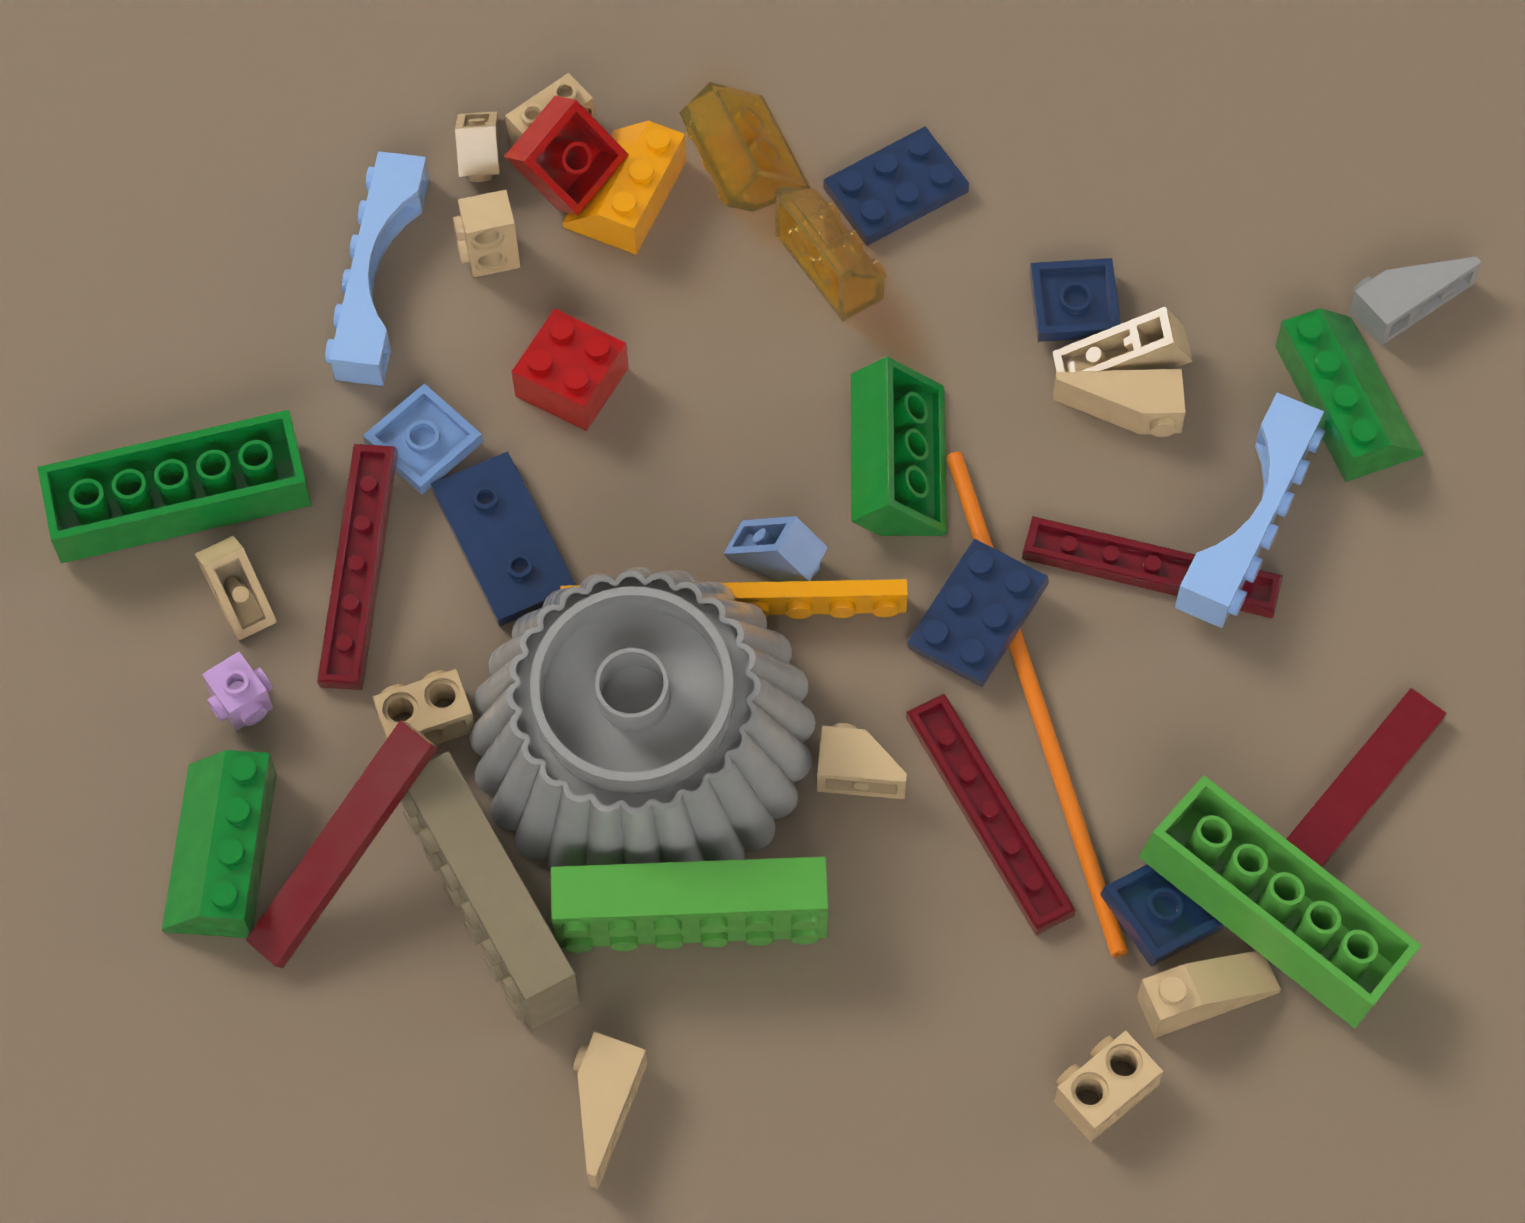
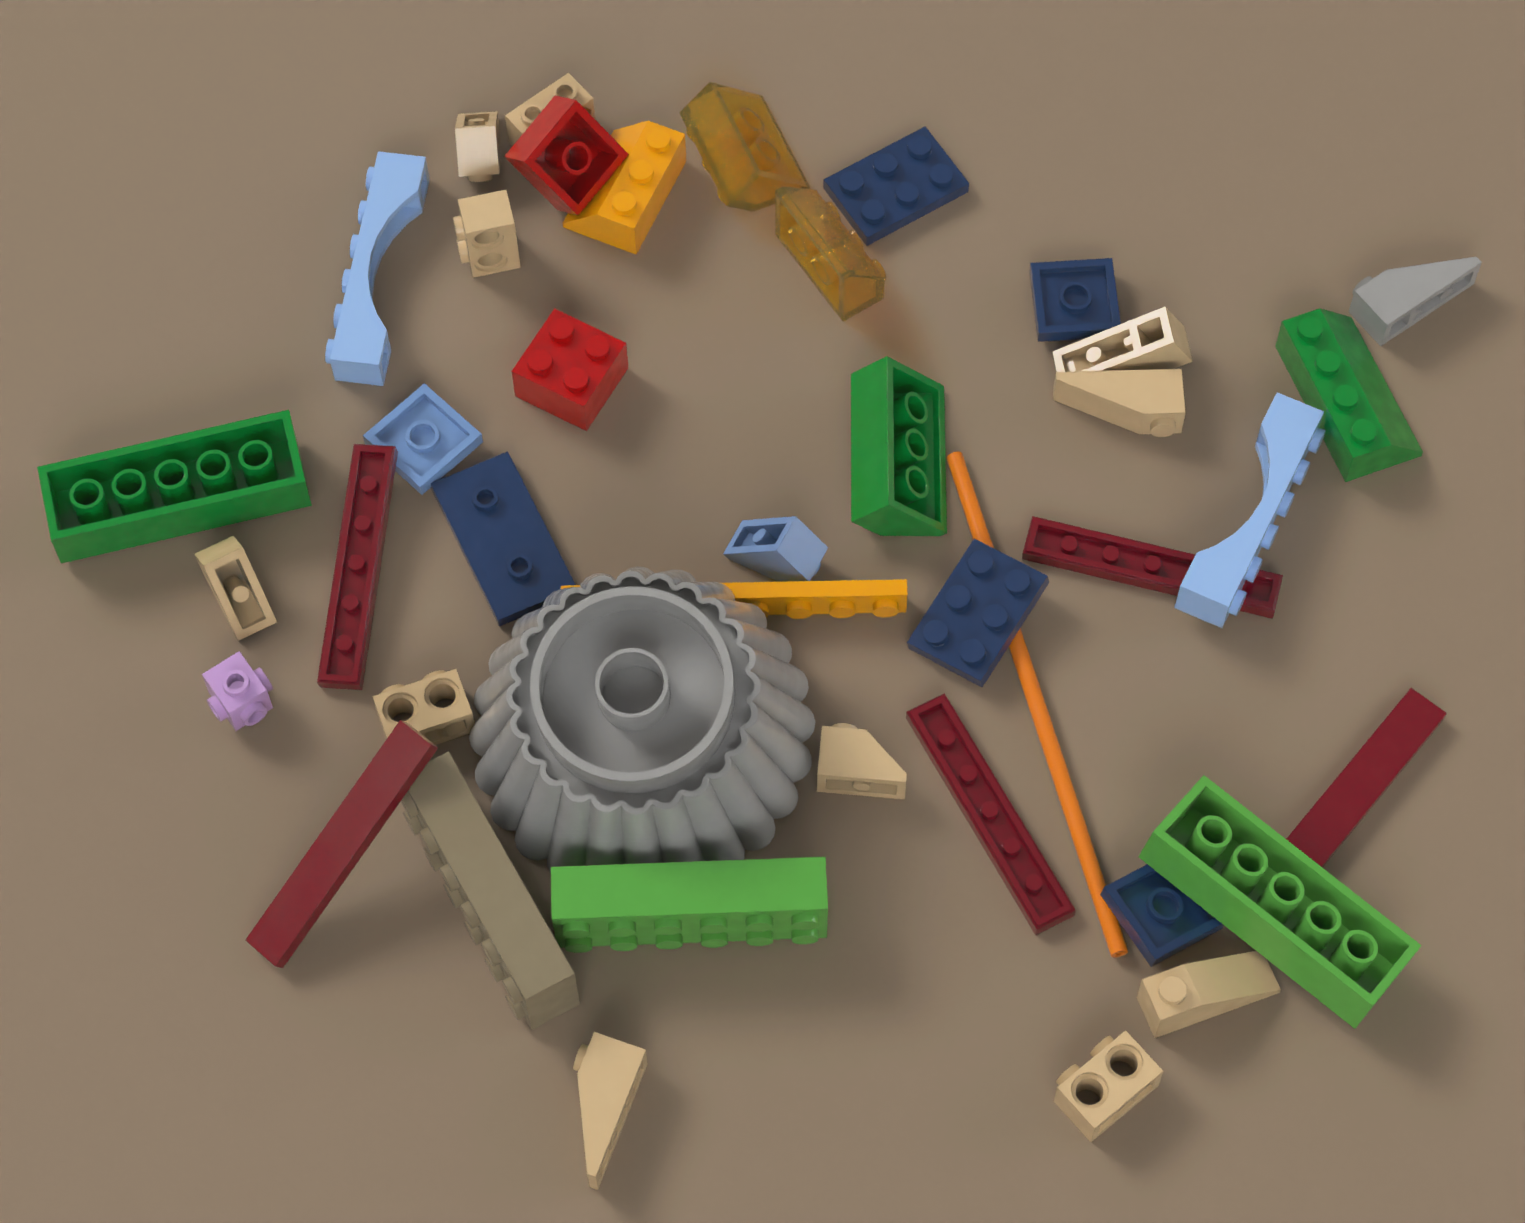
green slope [162,750,277,938] -> none

